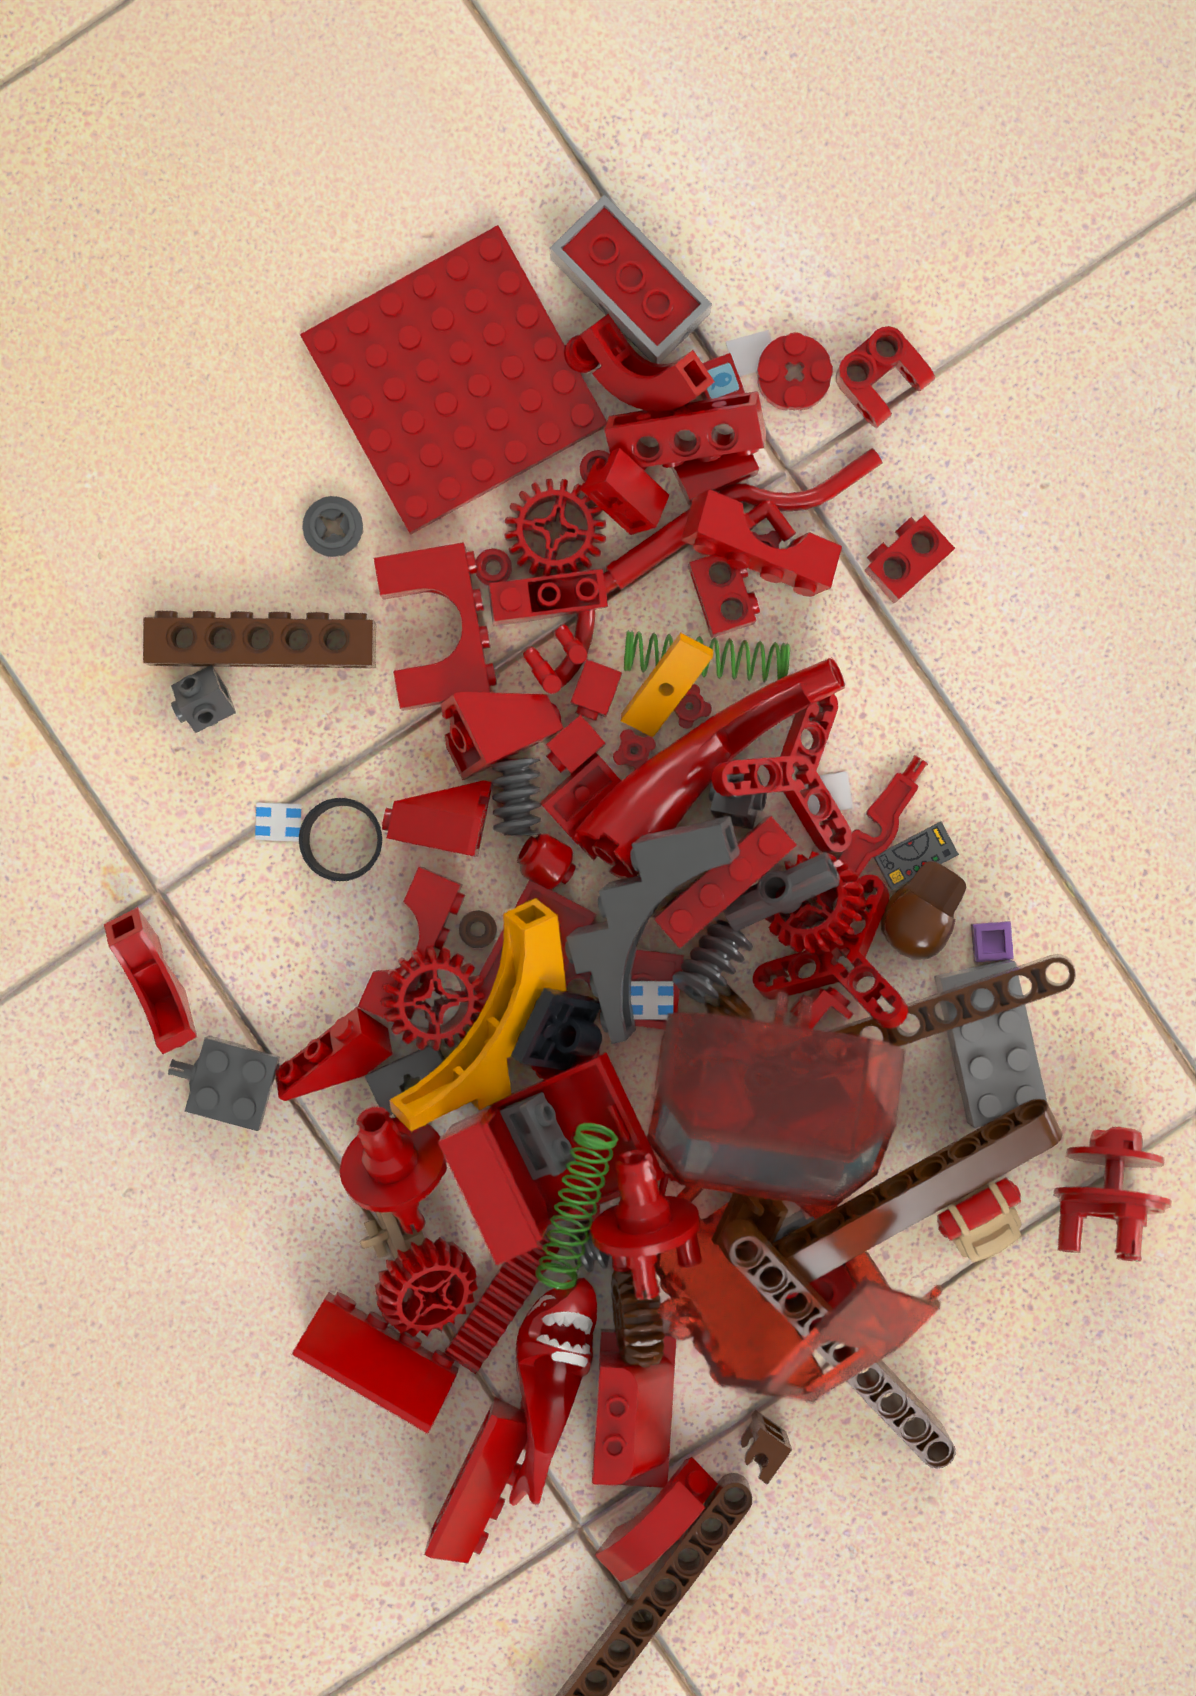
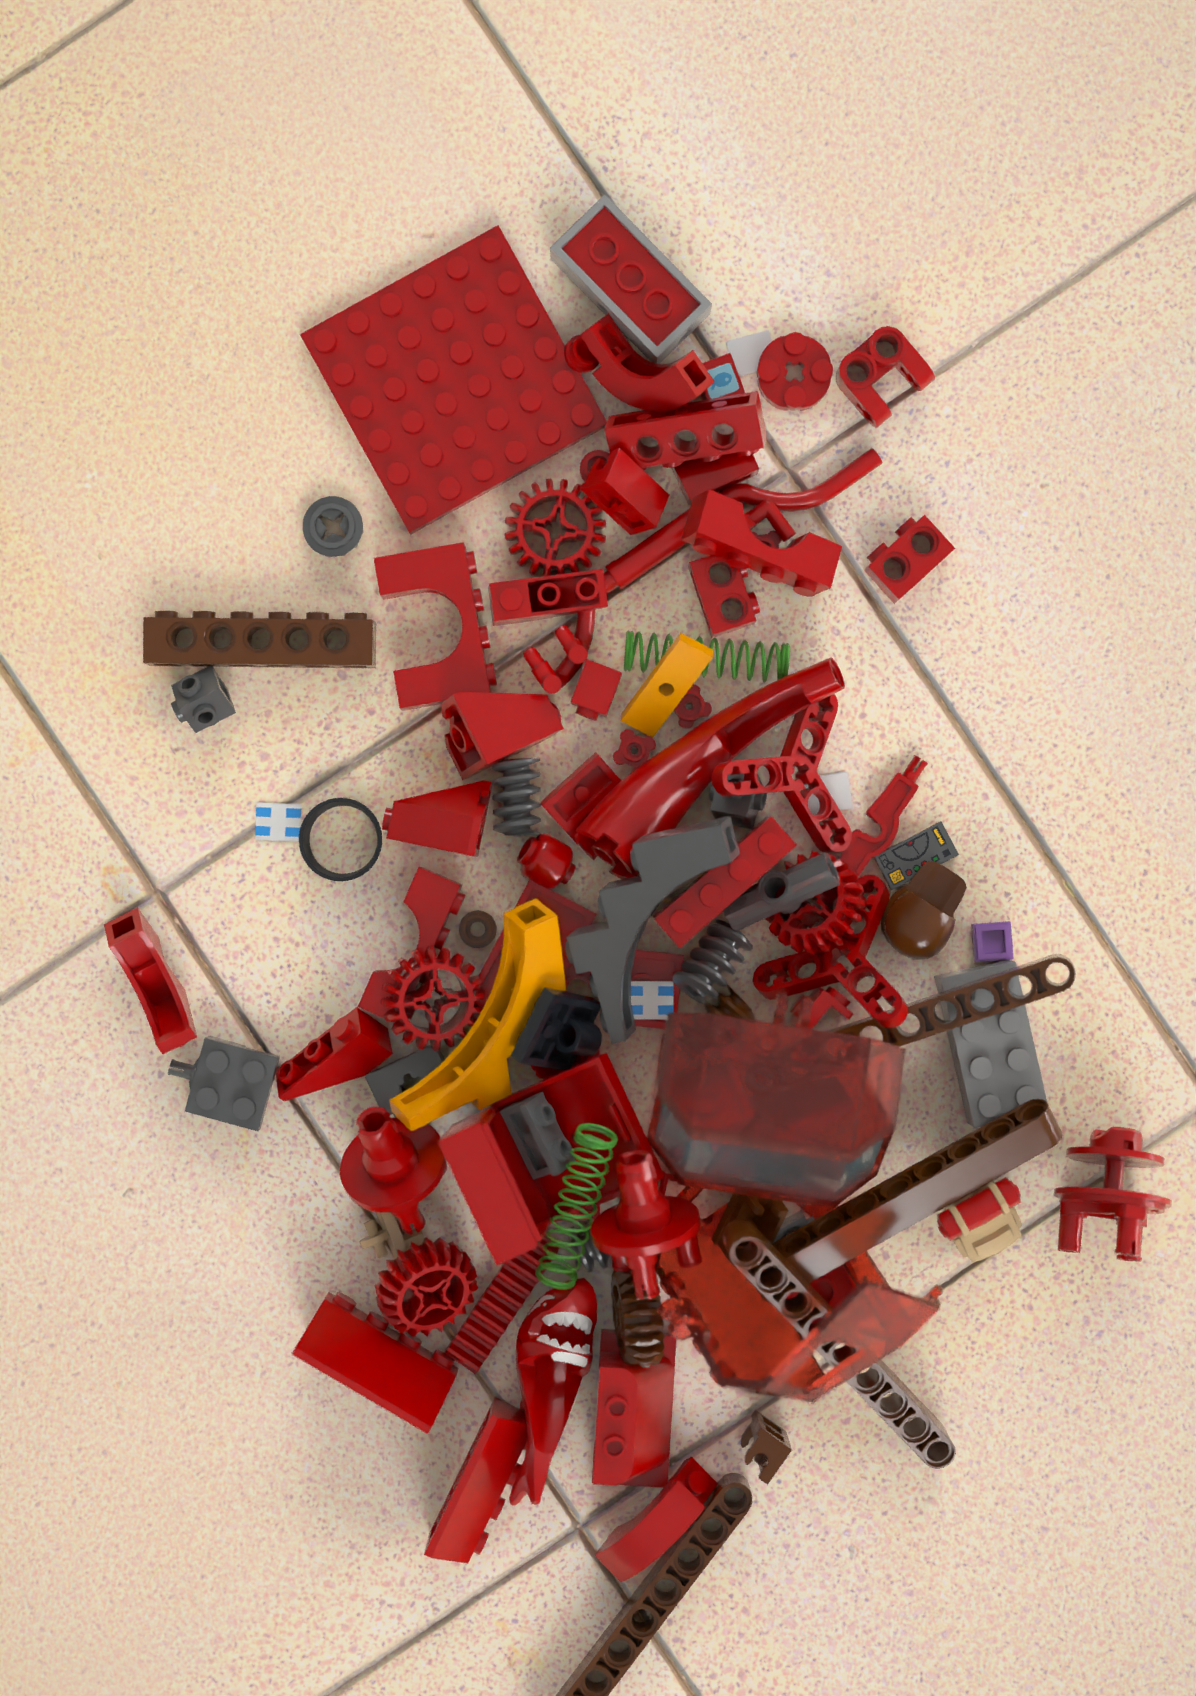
red plate [476,548,512,586] -> none
red brick [546,714,606,774] -> none

